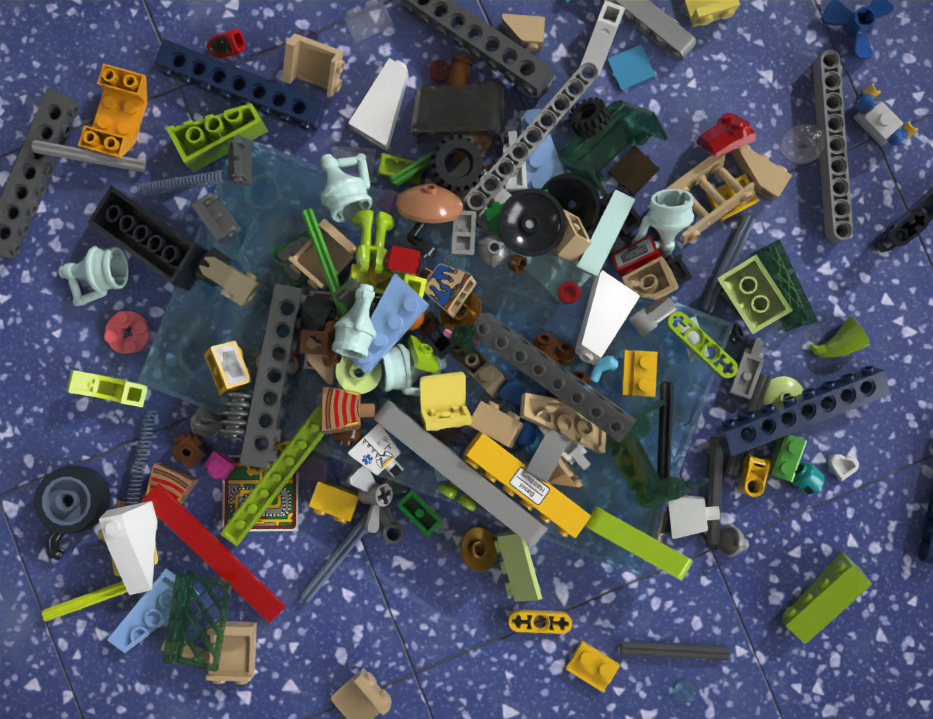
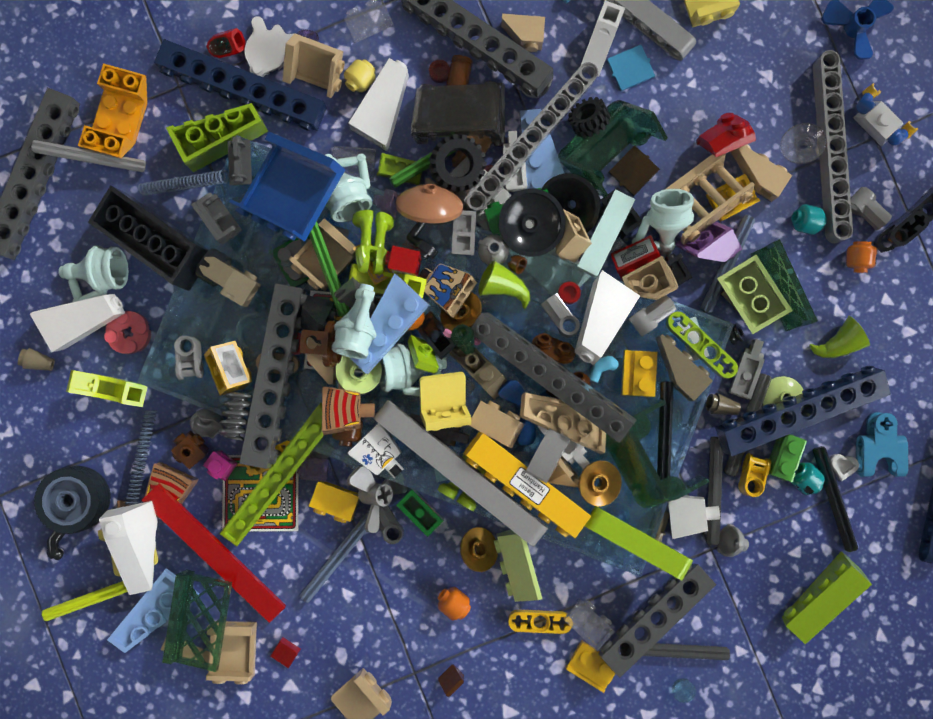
none -> dark tan cone [18,348,55,371]
none -> white slope [30,294,125,352]
none -> light grey piece [174,336,204,380]
none -> blue panel [229,132,346,242]
none -> white tile [245,16,296,77]
none -> red slope [270,637,301,668]
none -> light yellow head [344,59,376,93]
none -> orange head [438,587,471,621]
none -> reddish brown slope [438,664,464,697]
none -> lime hat [478,260,530,309]
none -> light grey piece [541,293,580,338]
none -> clear bracket [563,598,615,651]
none -> pearl gold dish [578,460,622,506]
none -> dark grey brick [598,563,717,678]
none -> dark tan slope [655,334,713,401]
none -> medium lavender slope [675,222,742,262]
none -> dark tan cone [706,393,741,416]
none -> teal head [791,204,827,235]
none -> black axle [813,446,858,552]
none -> orange head [846,241,877,273]
none -> light grey piece [851,187,892,230]
none -> dark azure piece [856,412,908,477]

